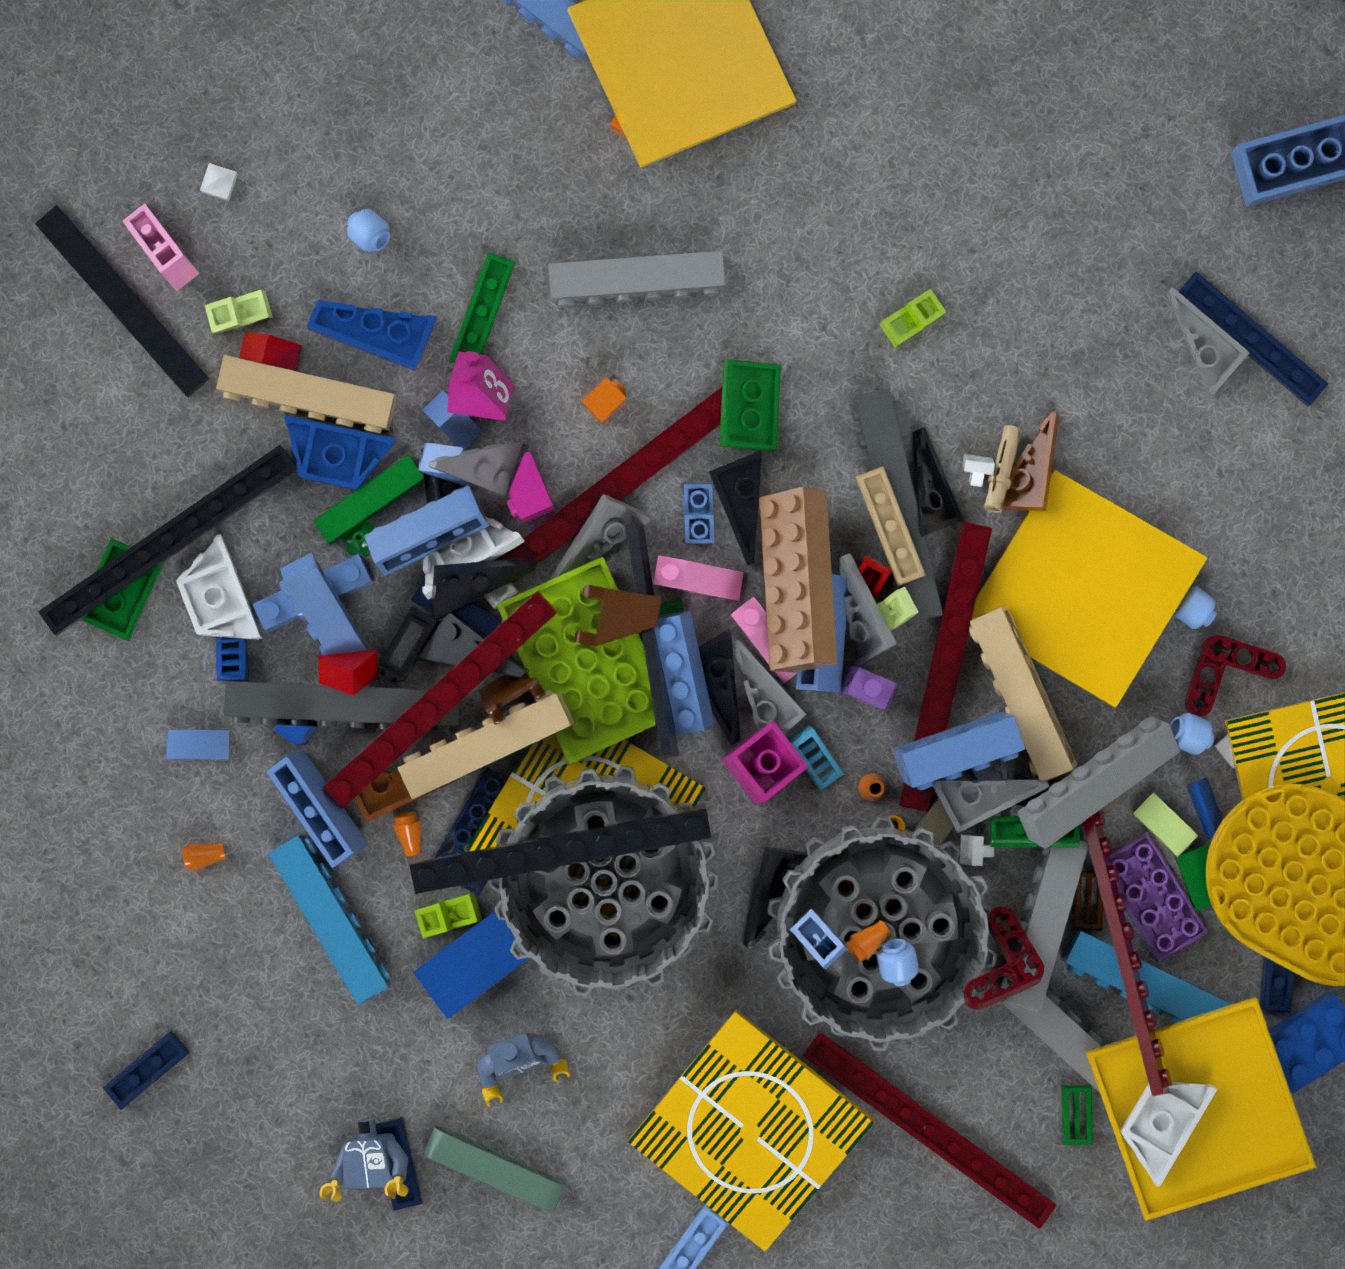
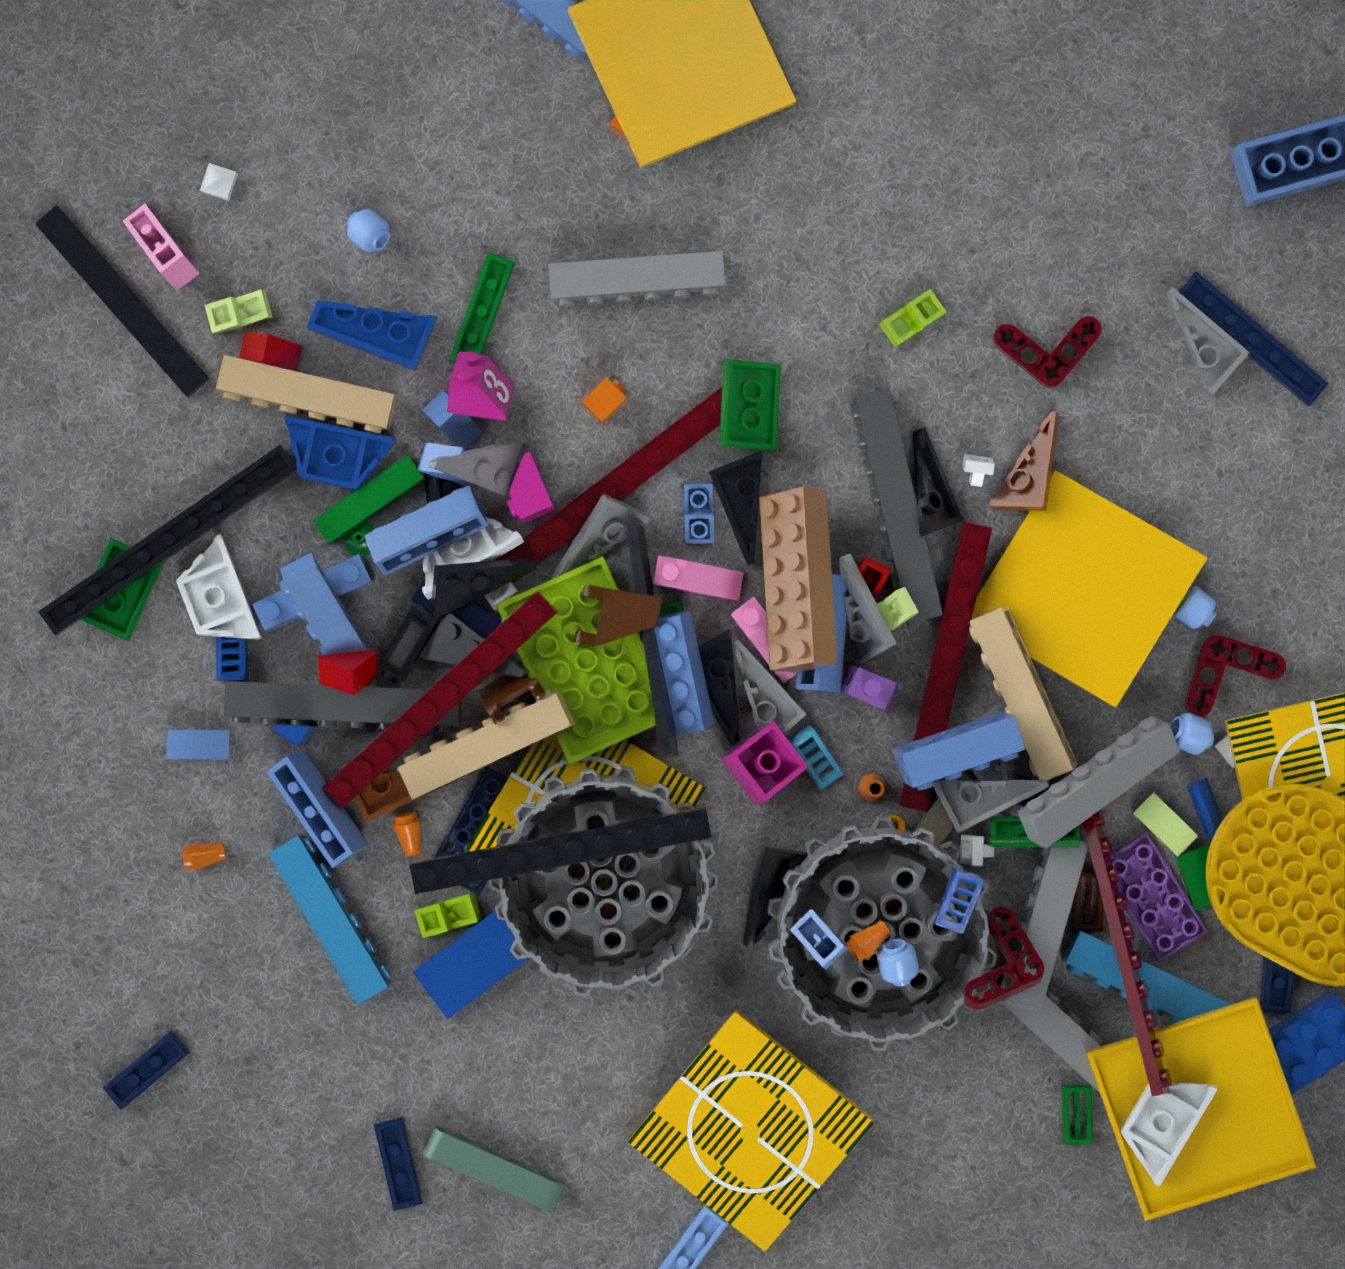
sand blue torso [319,1118,408,1202] -> none
sand blue torso [477,1032,570,1107] -> none
dark red plate [802,1031,1057,1229] -> none
tan tile [855,466,925,586] -> none
tan pin [984,425,1022,513] -> none
none -> blue slope [934,867,985,934]
none -> dark red beam [992,316,1102,388]

